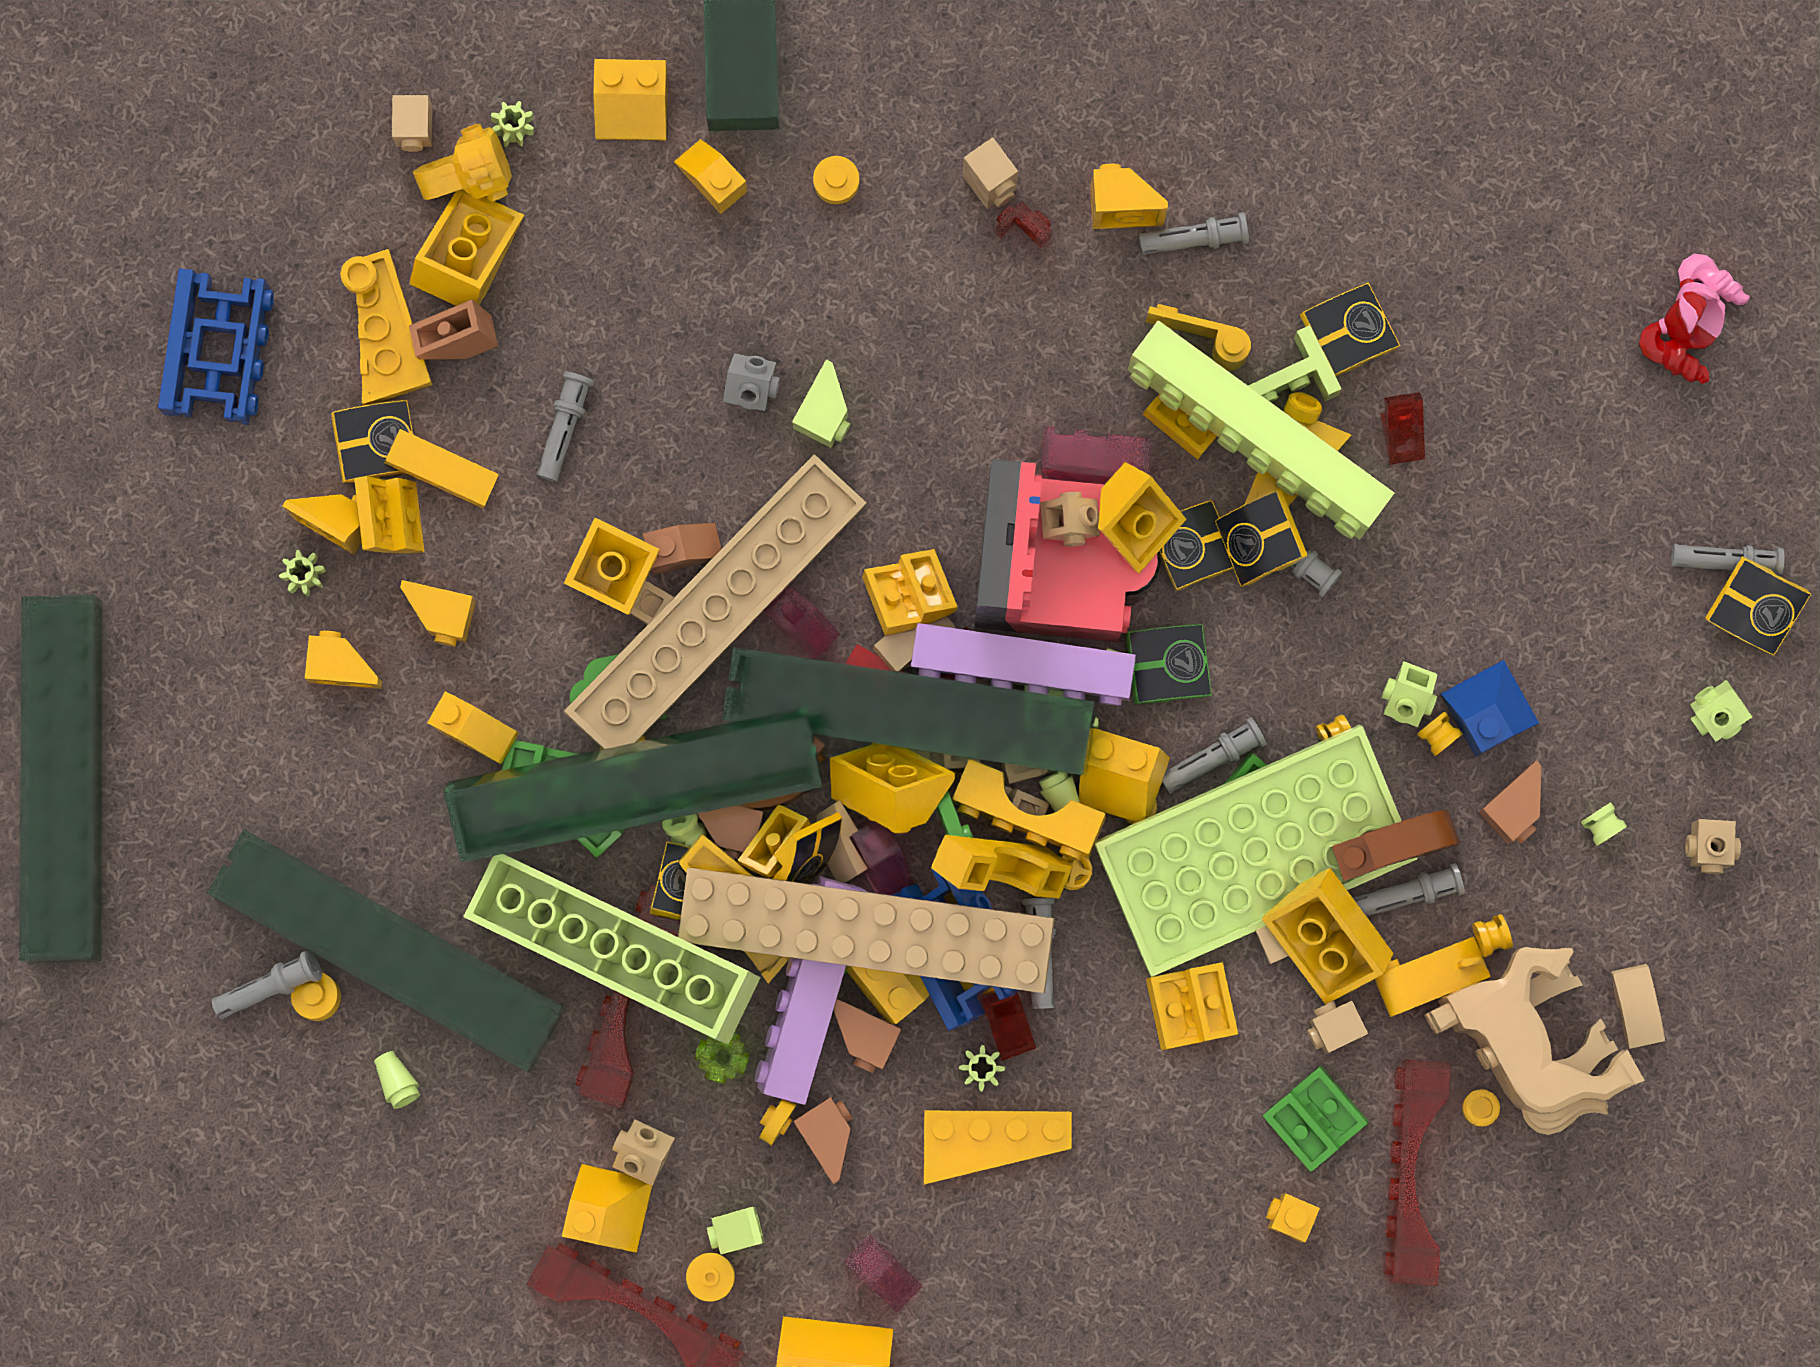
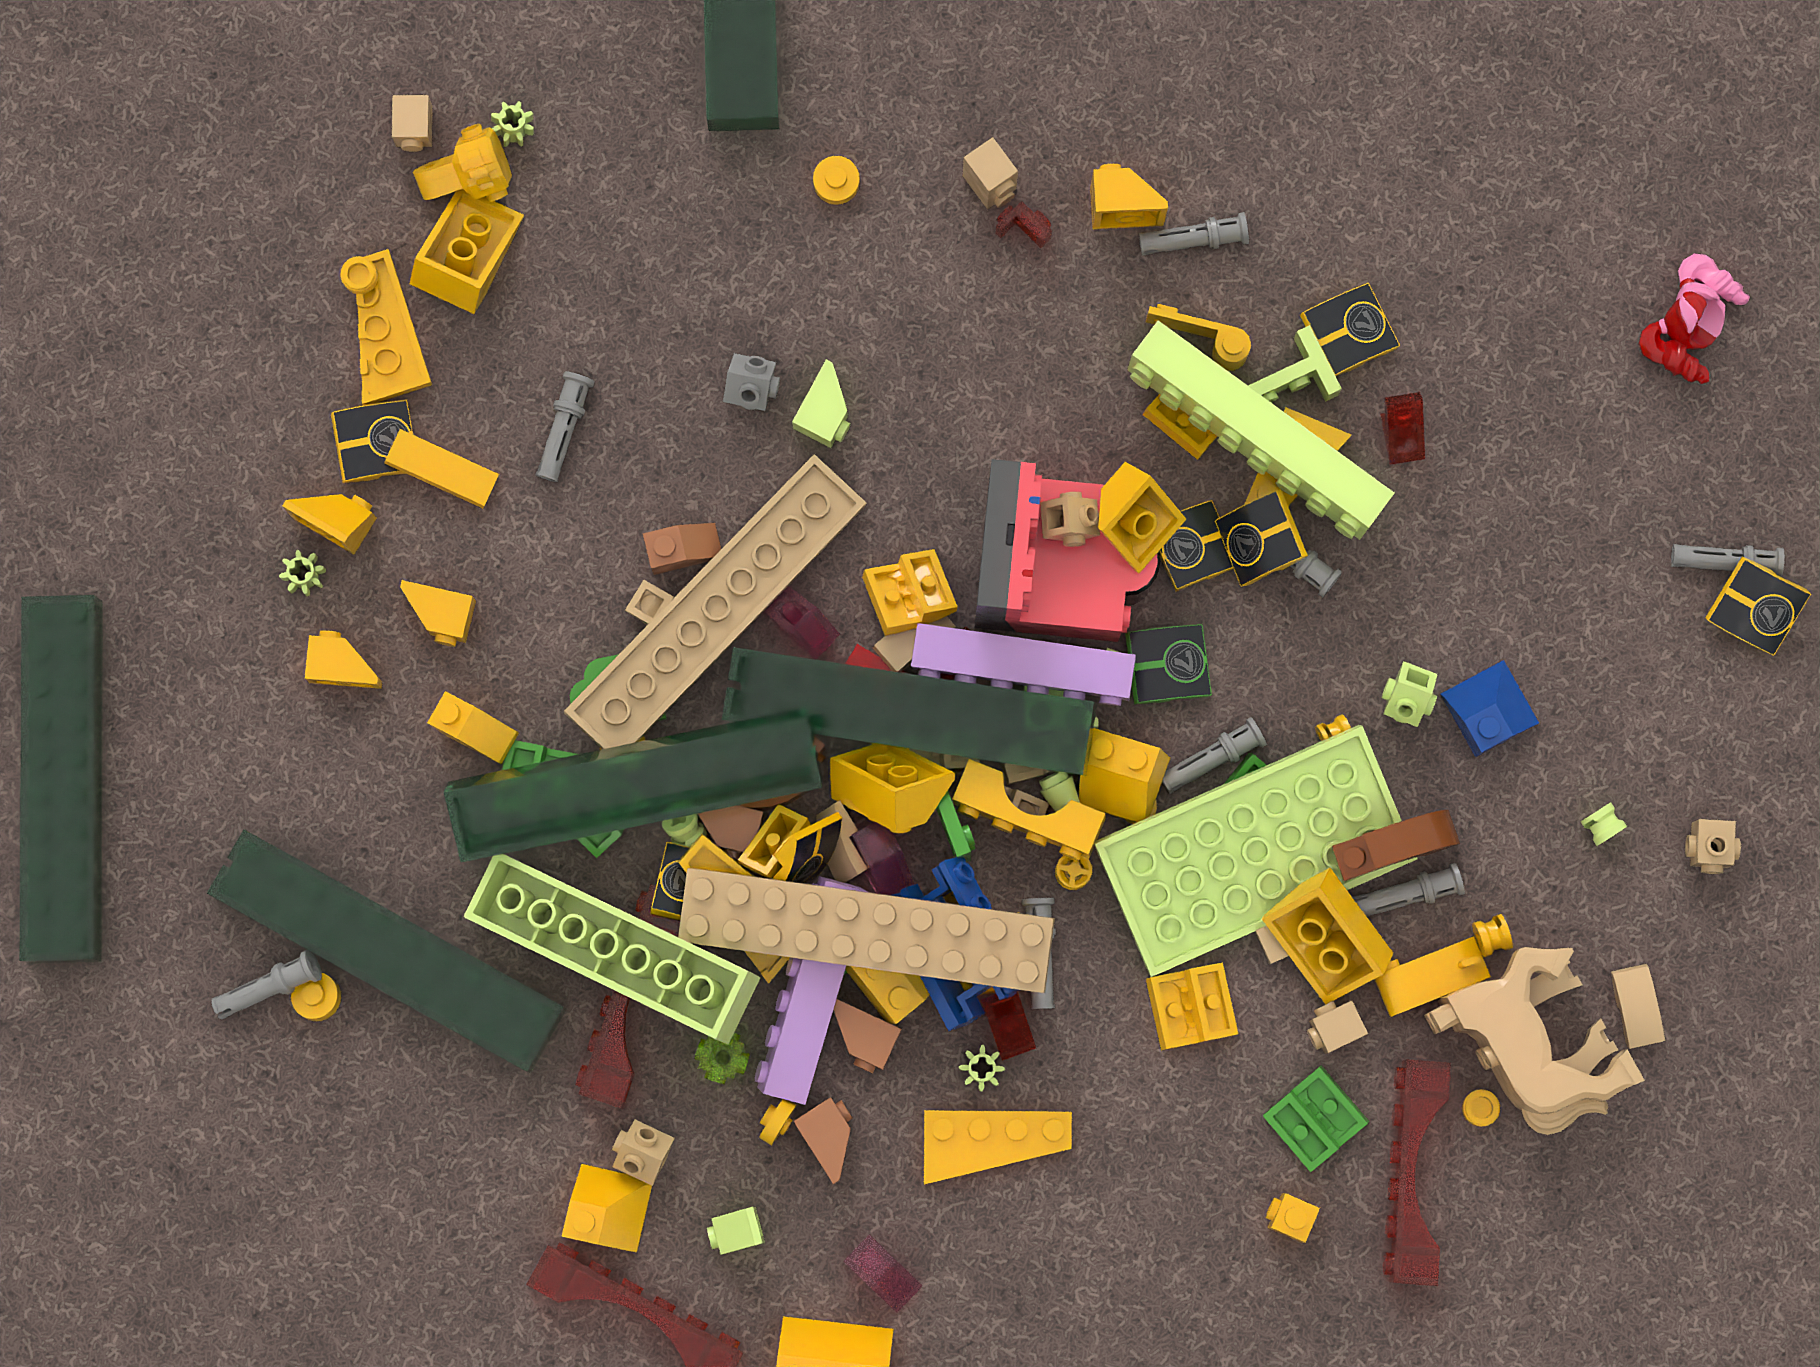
blue fence [158,268,274,425] -> none
yellow slope [354,476,425,554] -> none
yellowish green cone [374,1051,420,1109] -> none
nougat slope [409,299,498,359] -> none
yellow slope [564,518,661,615] -> none
yellow slope [594,59,668,141] -> none
yellow slope [674,139,747,214] -> none
yellow wheel [686,1253,735,1302] -> none
yellow arch [931,835,1073,899] -> none
clear pink wedge [1040,426,1151,485] -> none
yellow tile [1284,392,1322,424] -> none
yellow wheel [1417,712,1463,756] -> none
nougat slope [1478,760,1542,844] -> none
yellowish green brick [1690,680,1752,742] -> none

